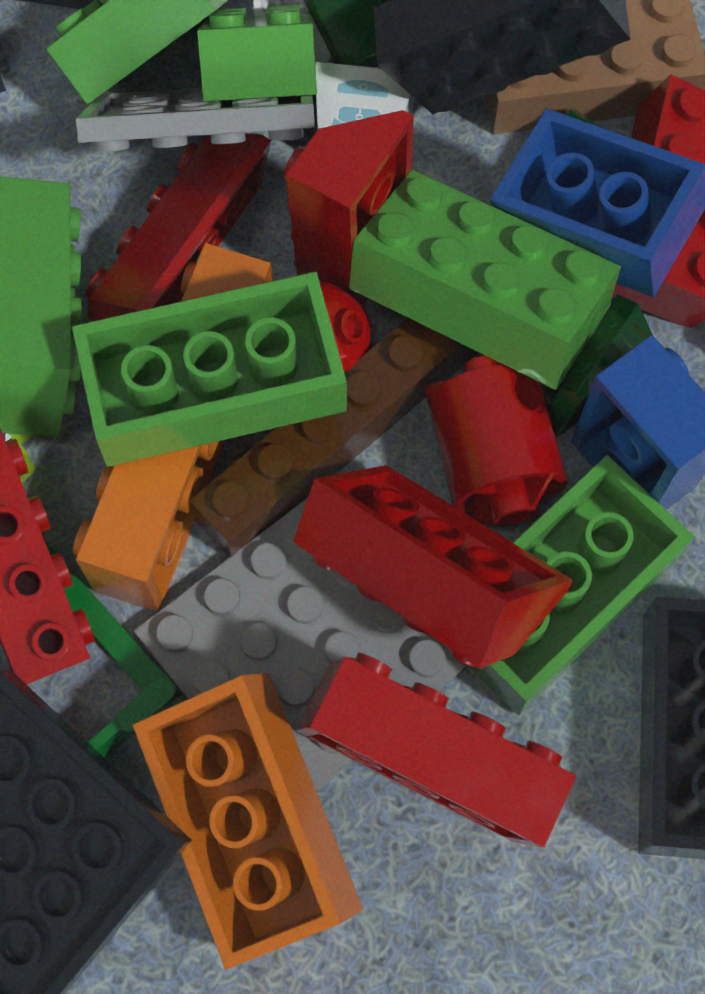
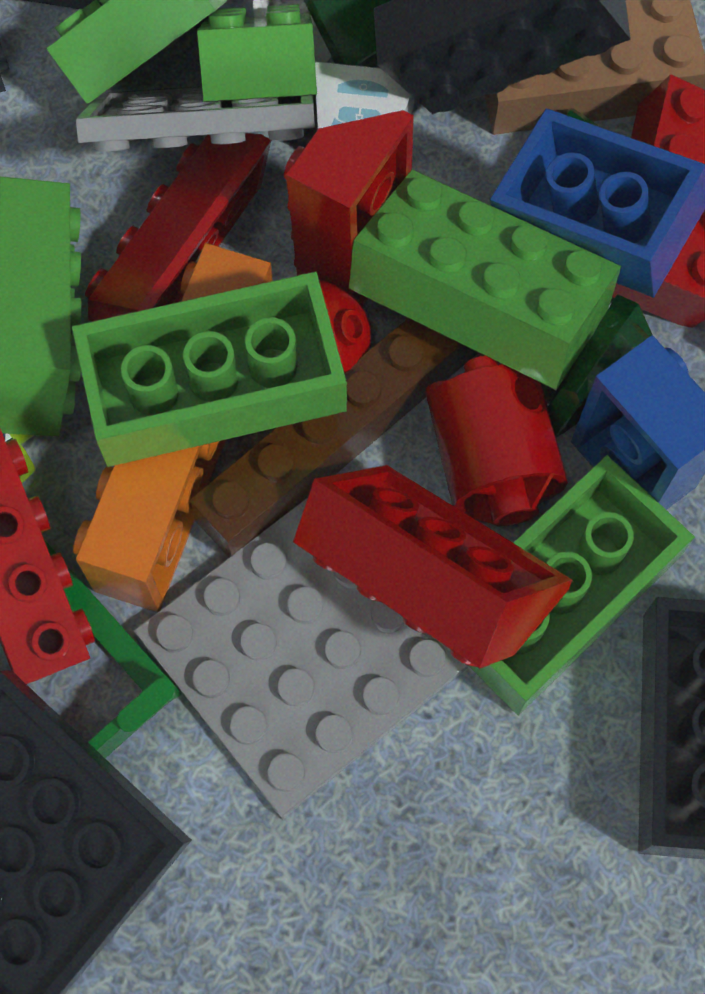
orange brick [133,673,364,970] -> none
red brick [296,653,577,848] -> none

